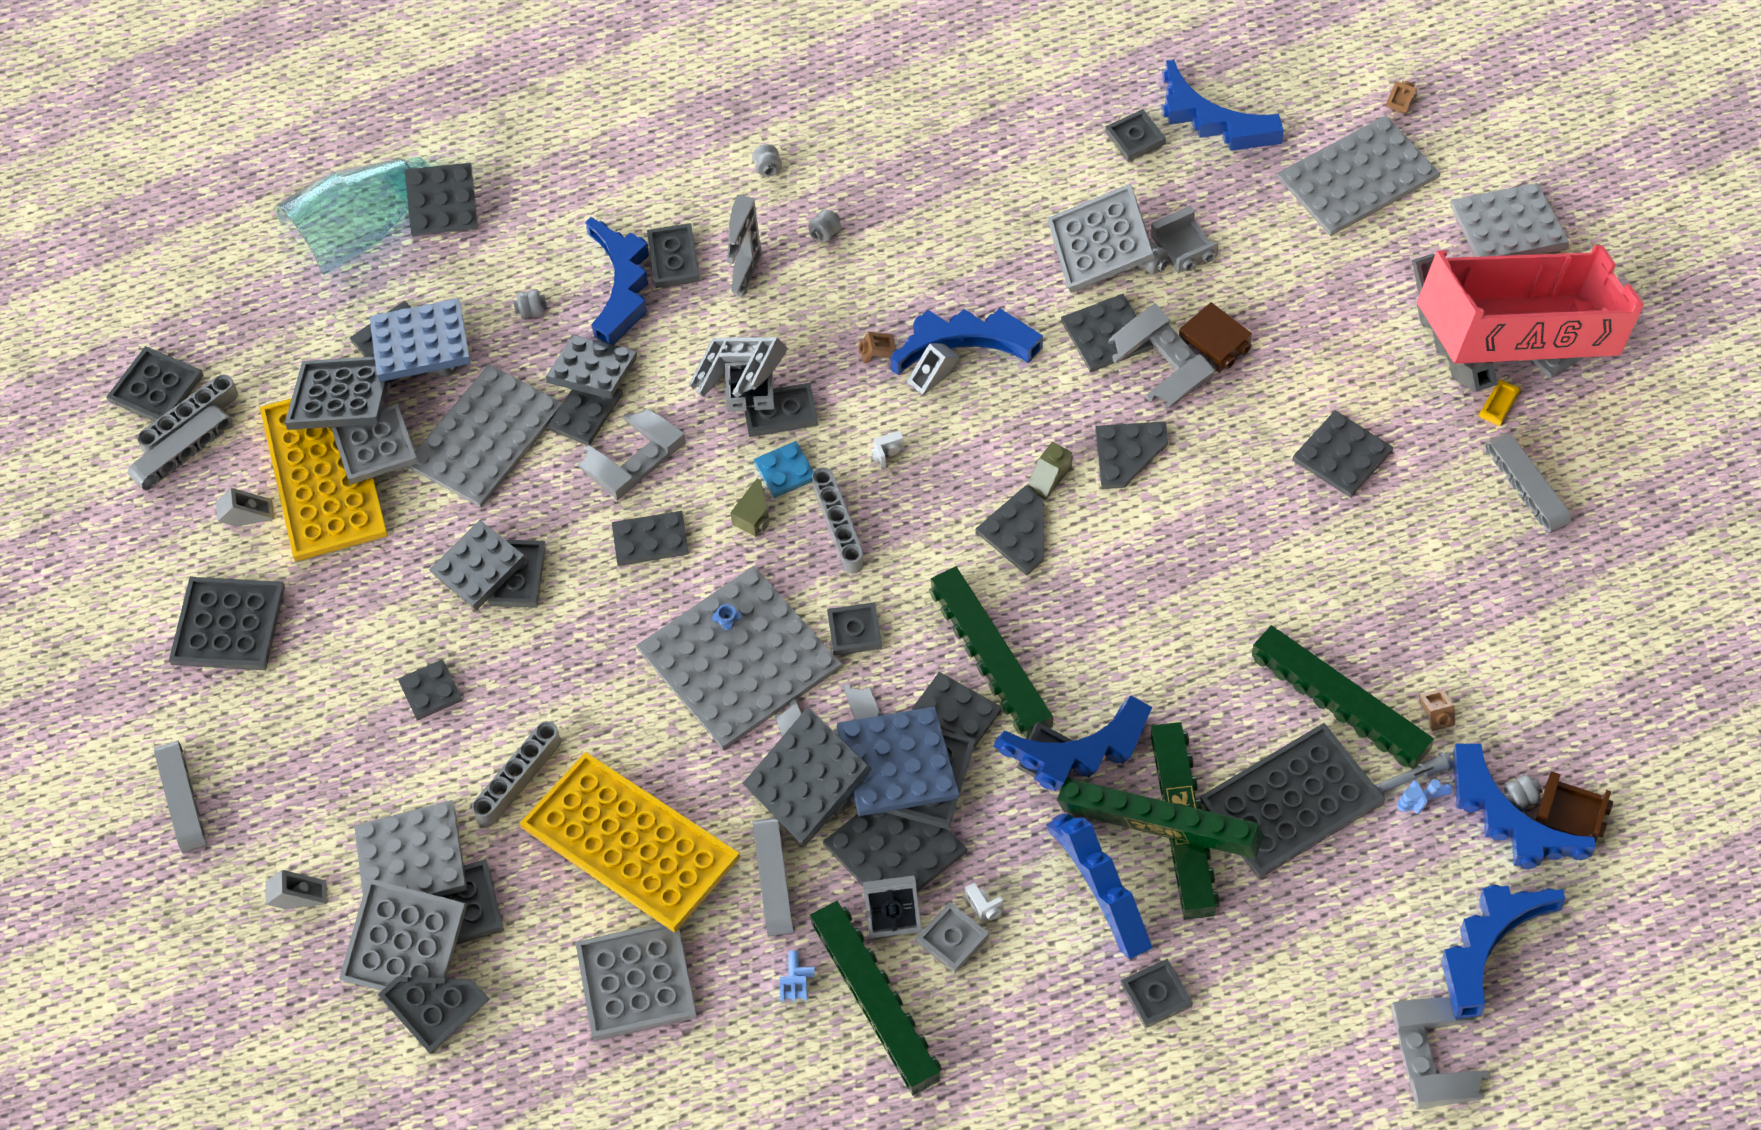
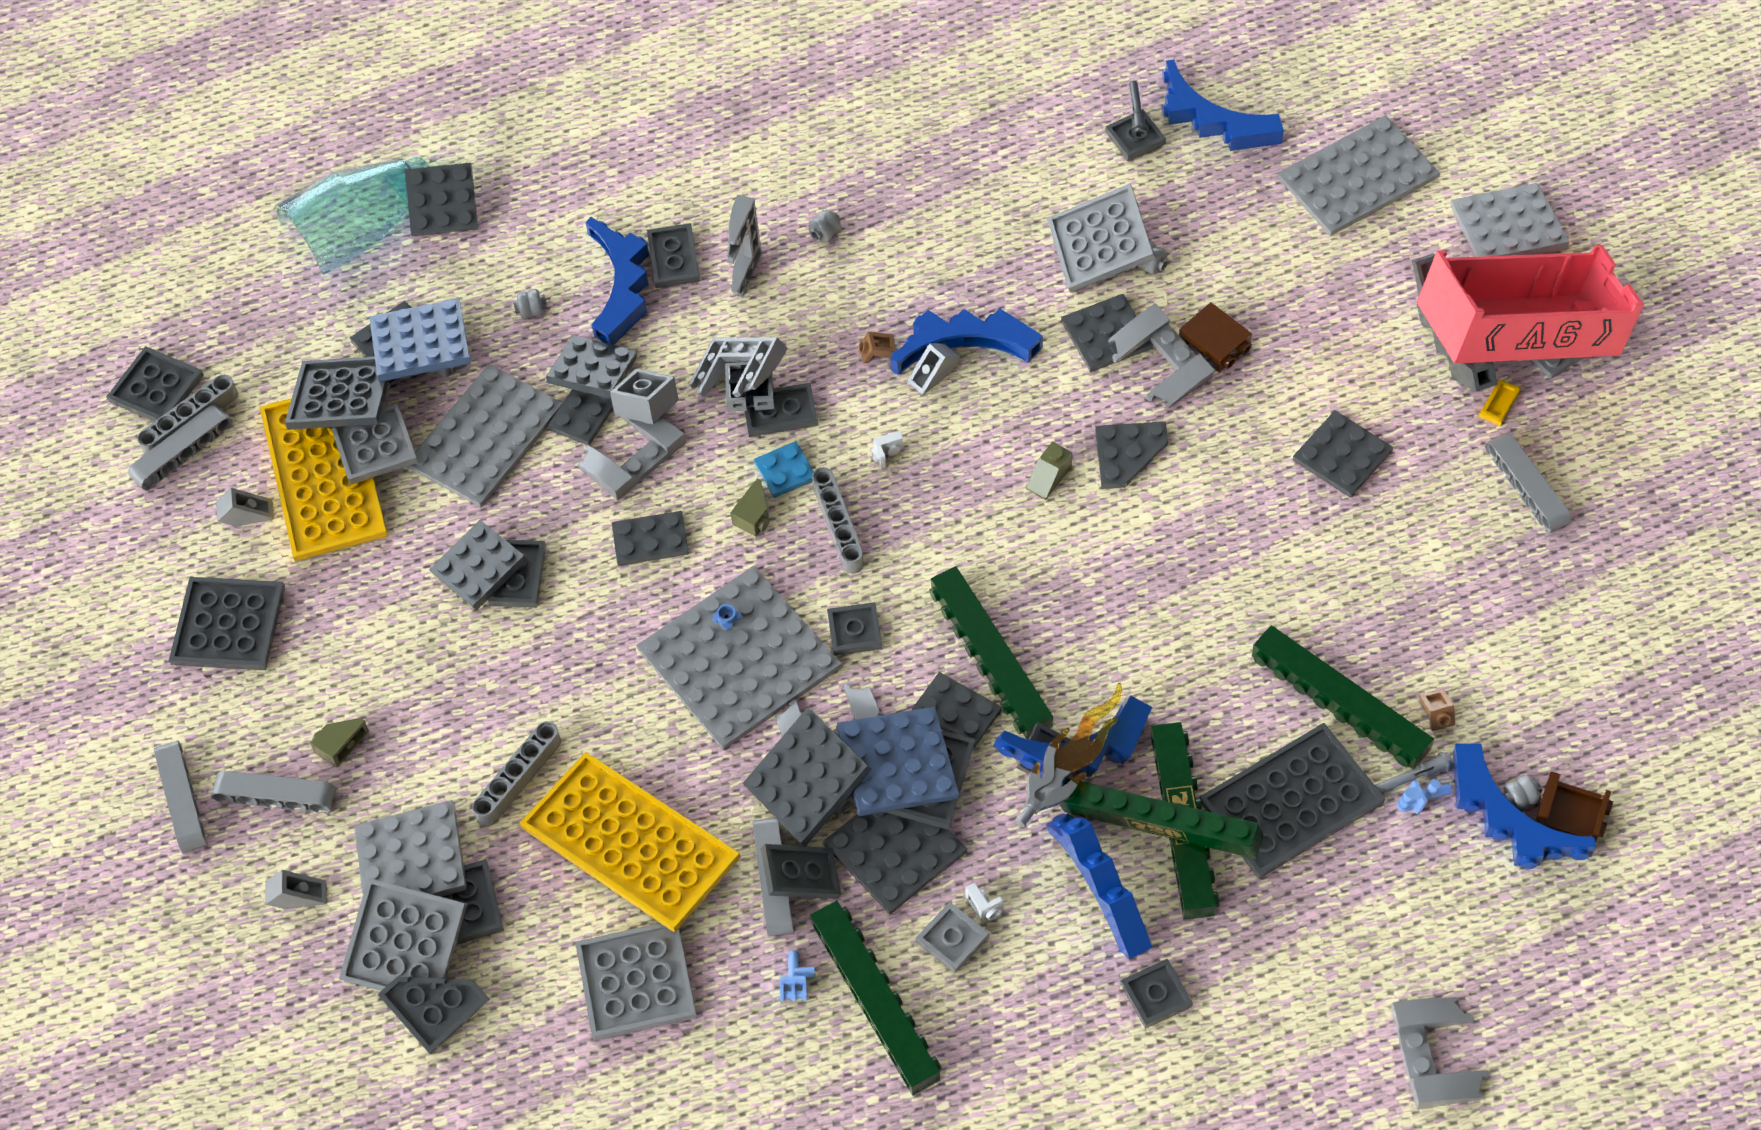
dark grey plate [398,659,463,721] -> none
light grey piece [752,144,782,177] -> none
piece [863,876,922,938] -> none
dark grey plate [975,485,1044,575] -> none
light grey panel [1151,205,1218,274] -> none
medium nougat bracket [1386,81,1417,115] -> none
blue arch [1441,885,1565,1019] -> none
none -> light grey beam [211,771,336,814]
none -> olive slope [310,718,369,768]
none -> light grey brick [610,368,679,424]
none -> dark grey plate [760,844,842,899]
none -> piece [1016,683,1122,827]
none -> dark grey pin [1129,81,1149,139]

